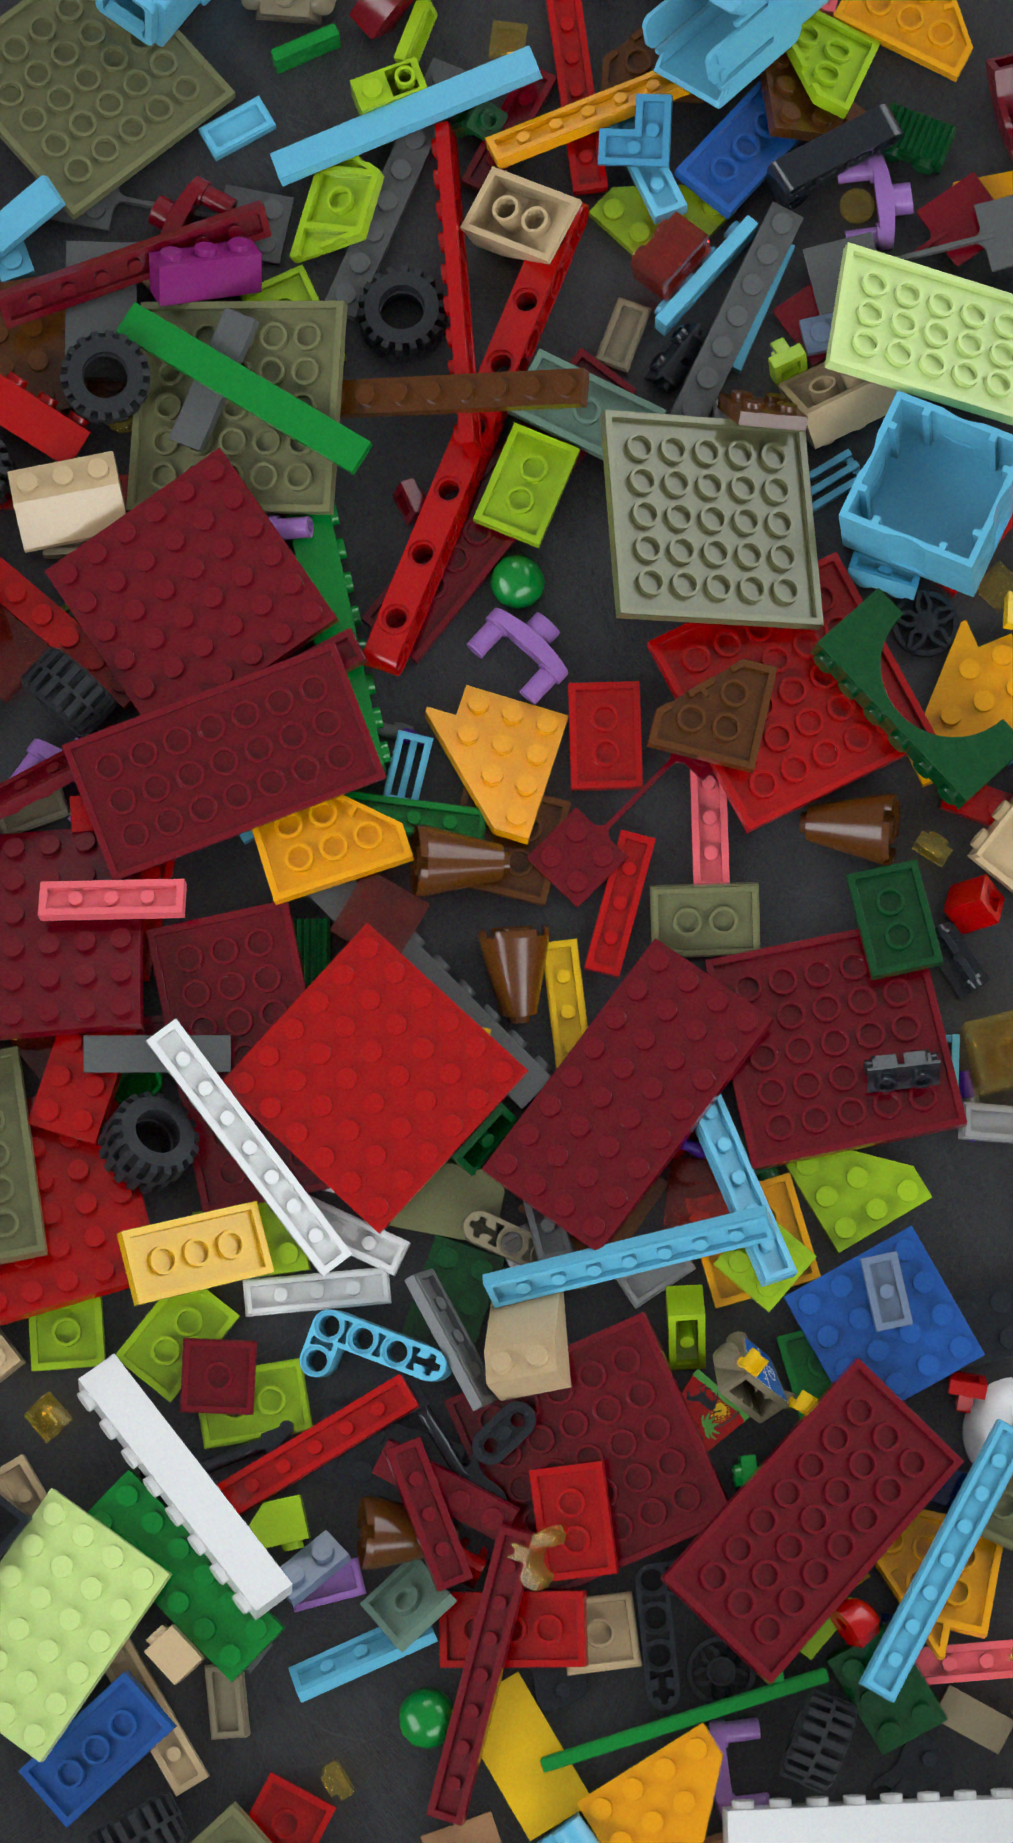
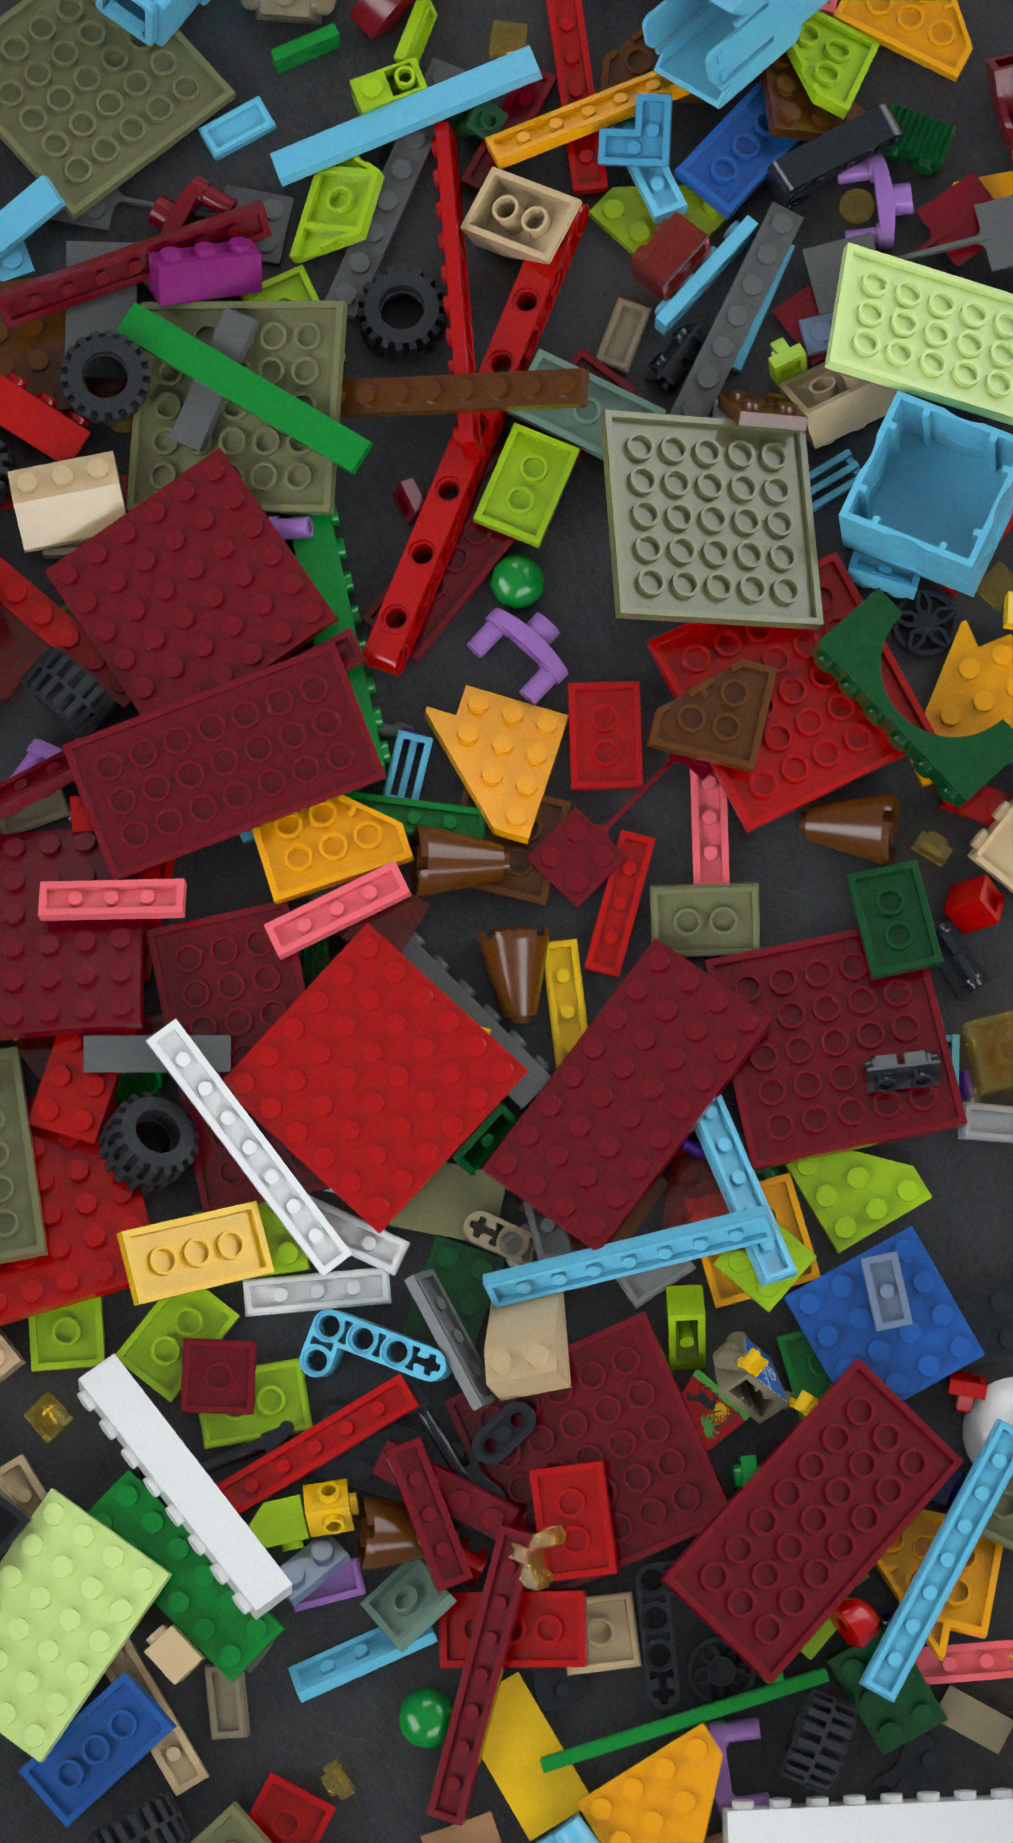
none -> coral plate [264,860,412,960]
none -> yellow brick [303,1478,360,1538]

